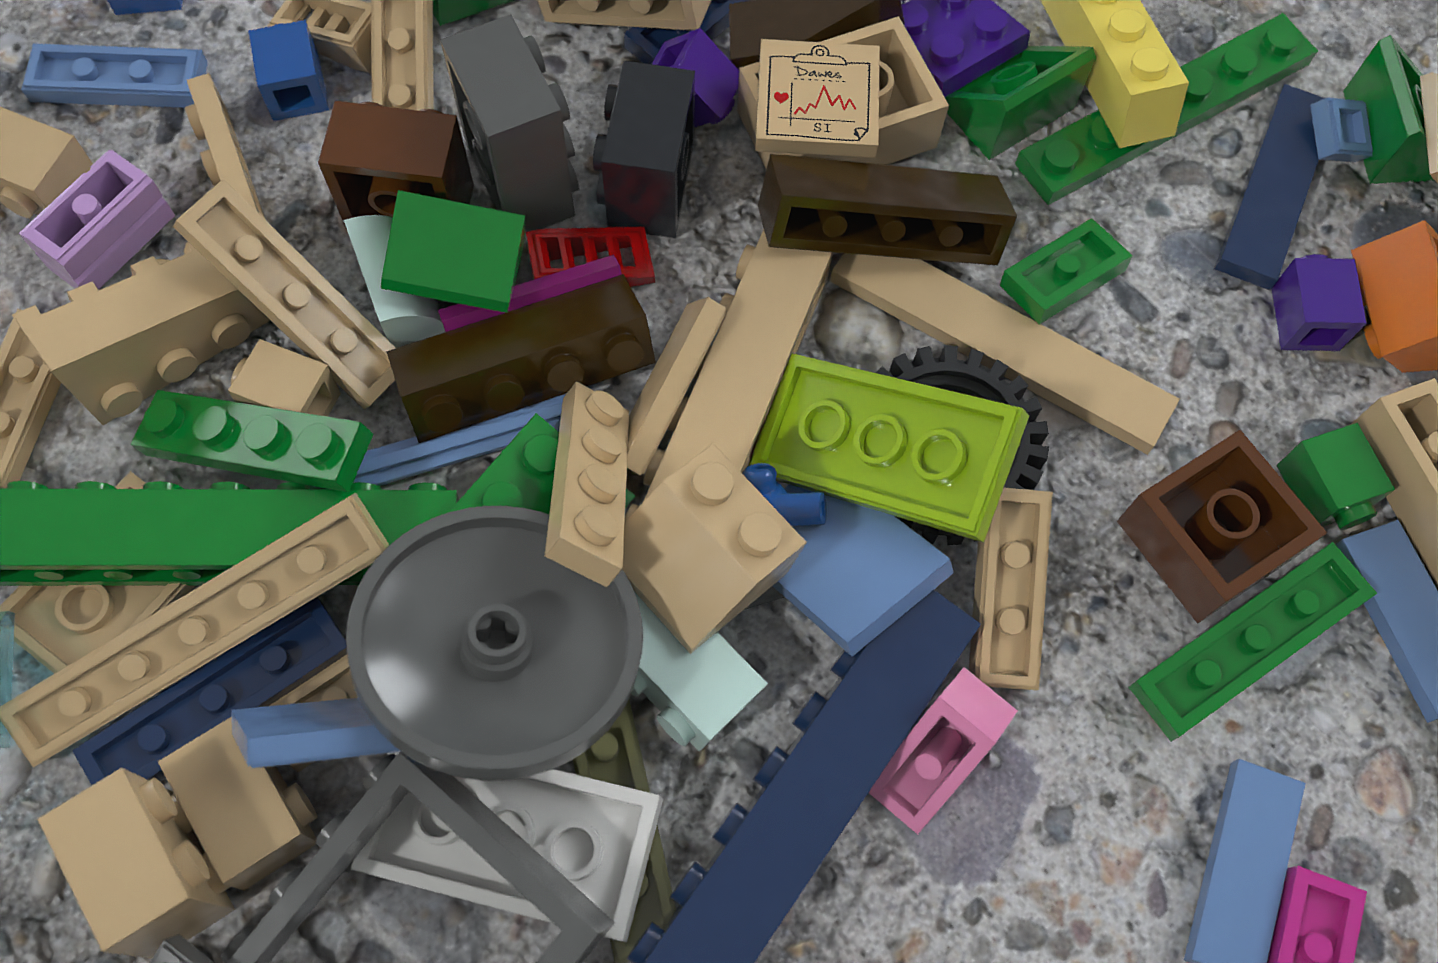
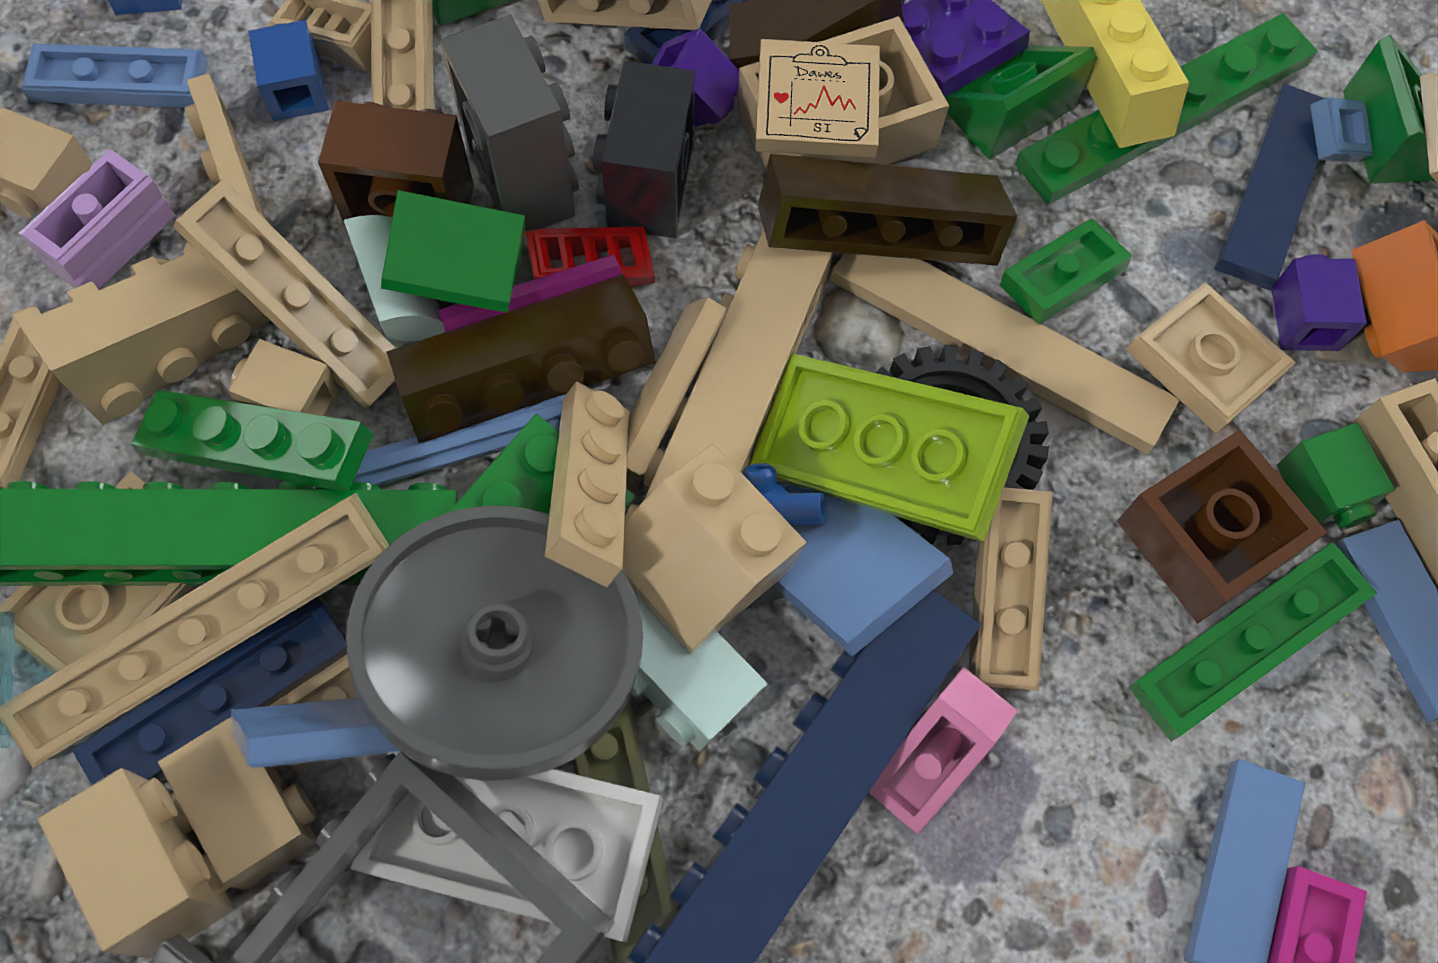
none -> tan tile [1126,282,1296,434]

